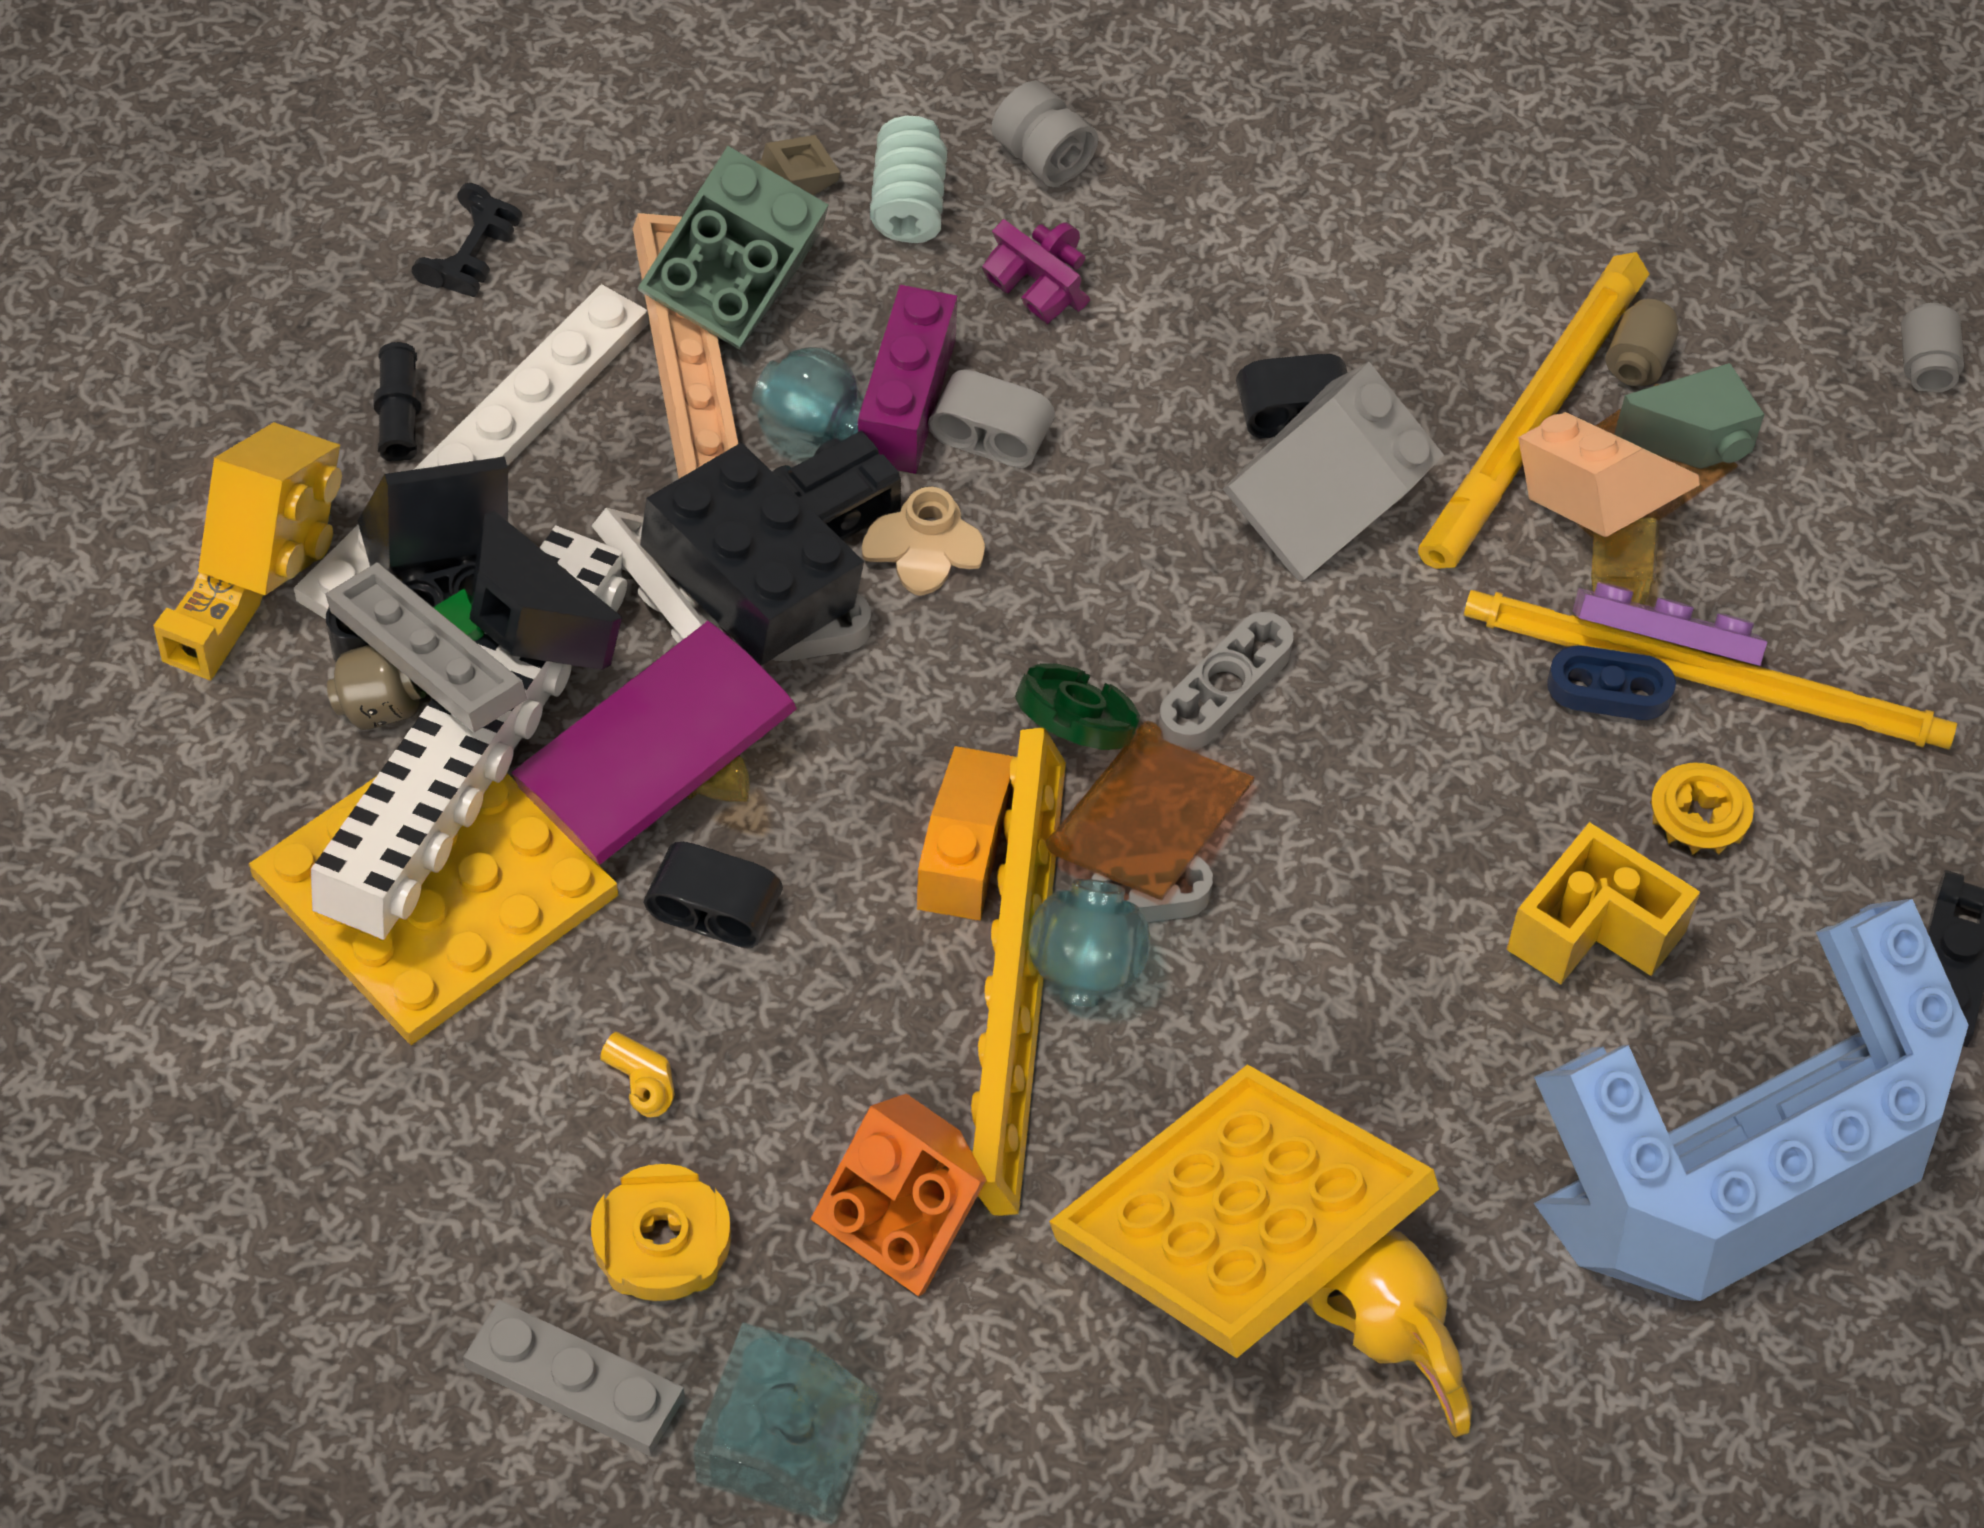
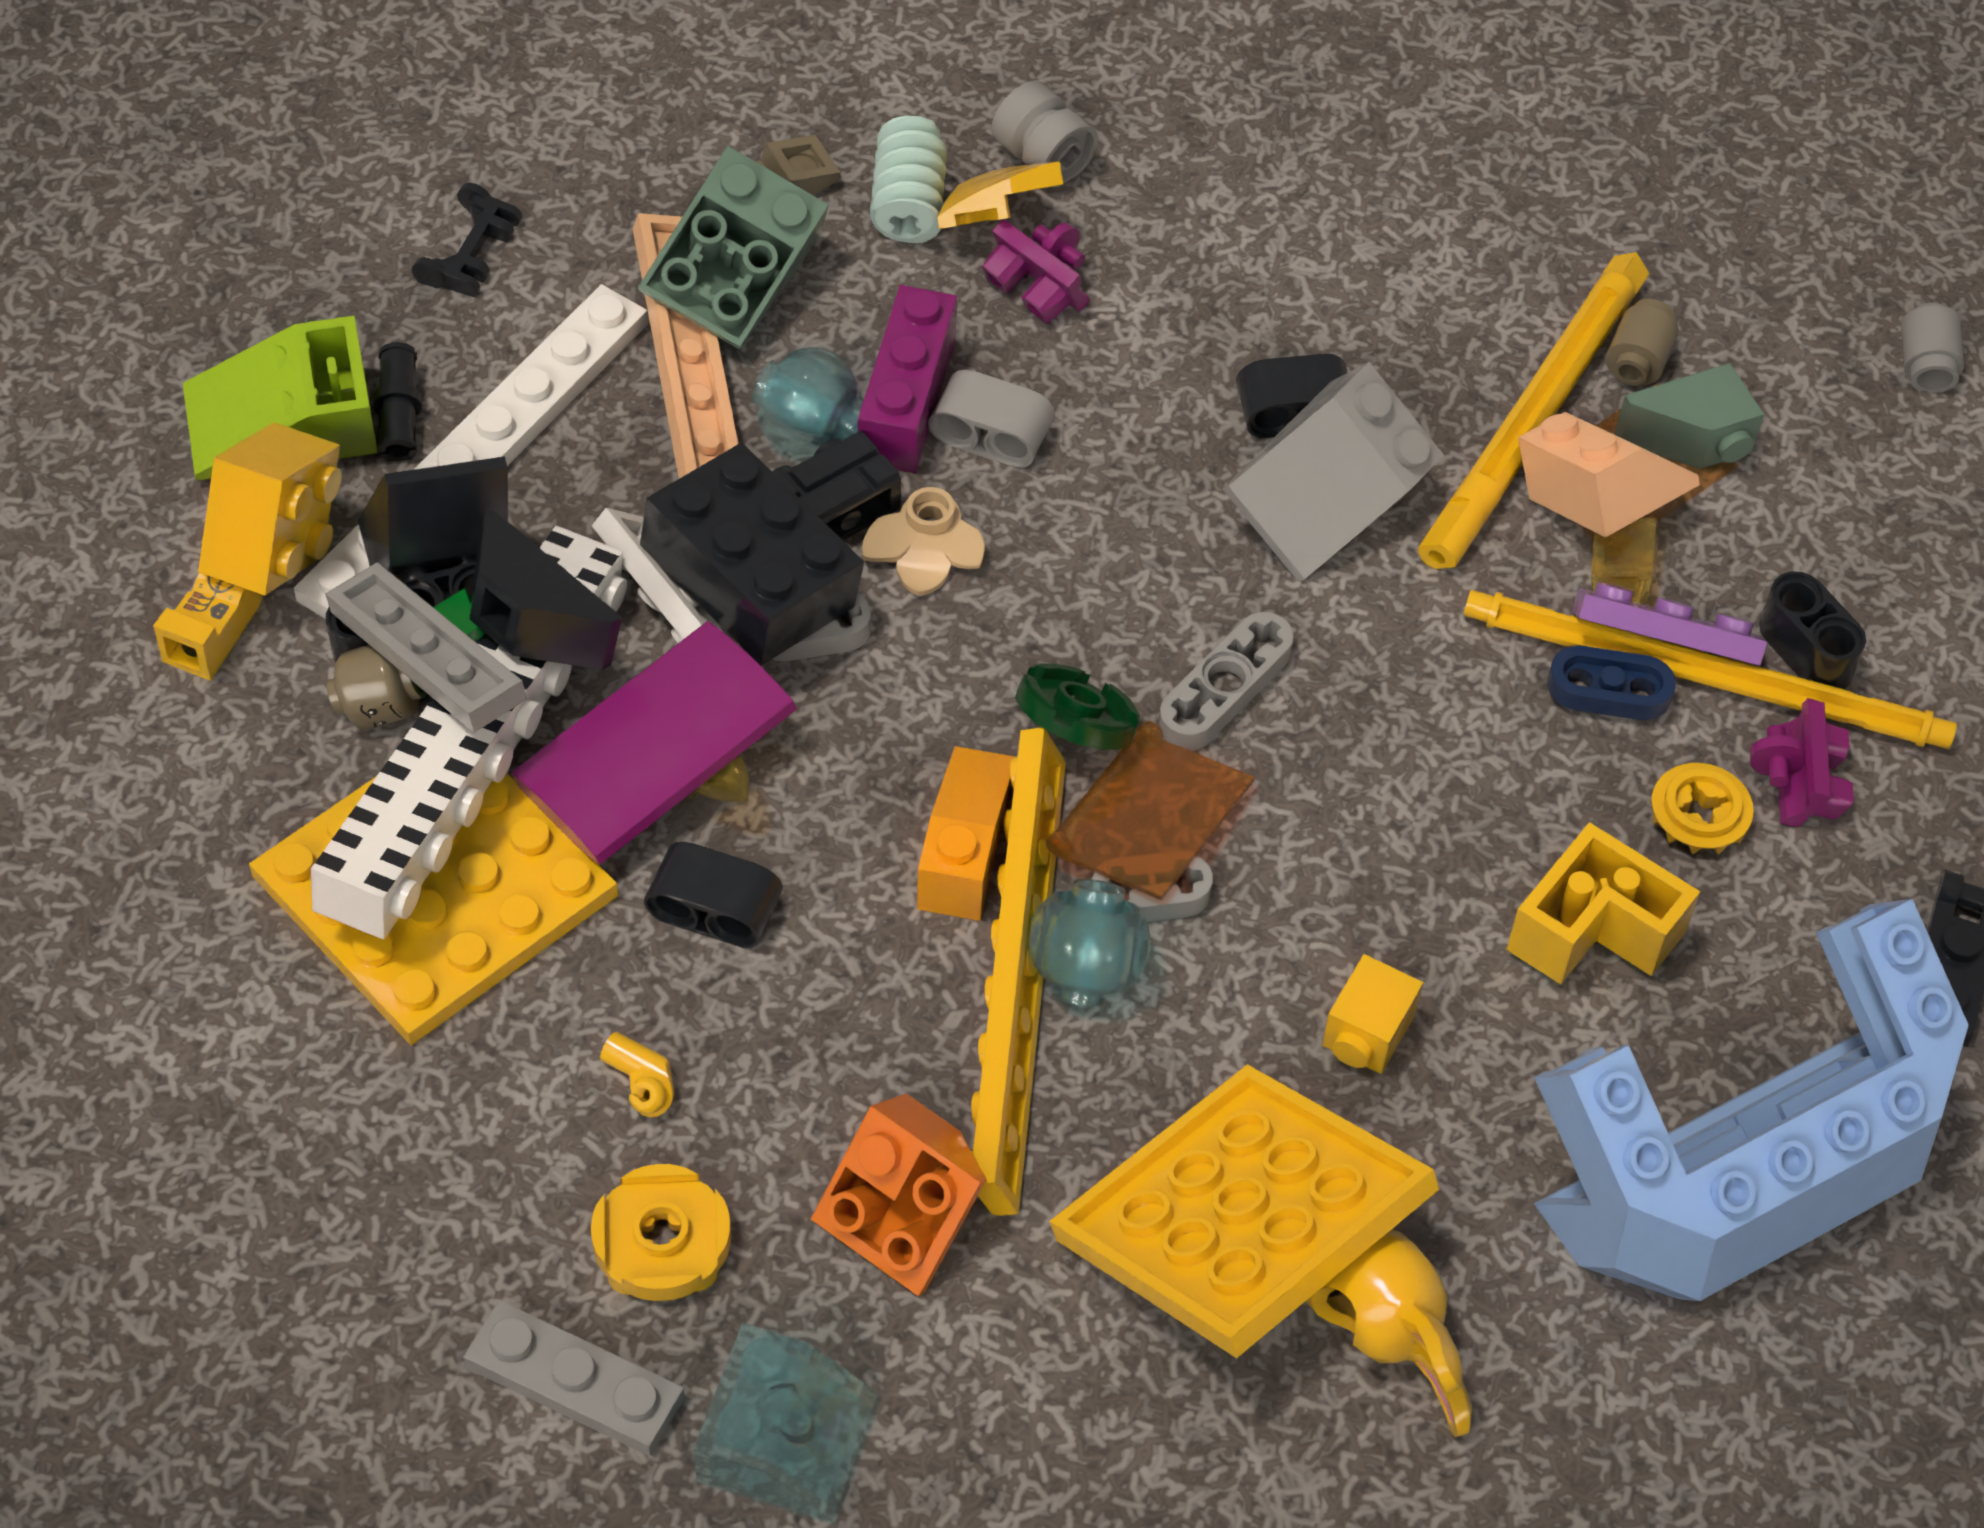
none -> lime slope [182,315,378,481]
none -> yellow slope [937,161,1063,229]
none -> yellow brick [1322,954,1424,1074]
none -> magenta hips [1749,698,1854,827]
none -> black beam [1759,571,1866,690]

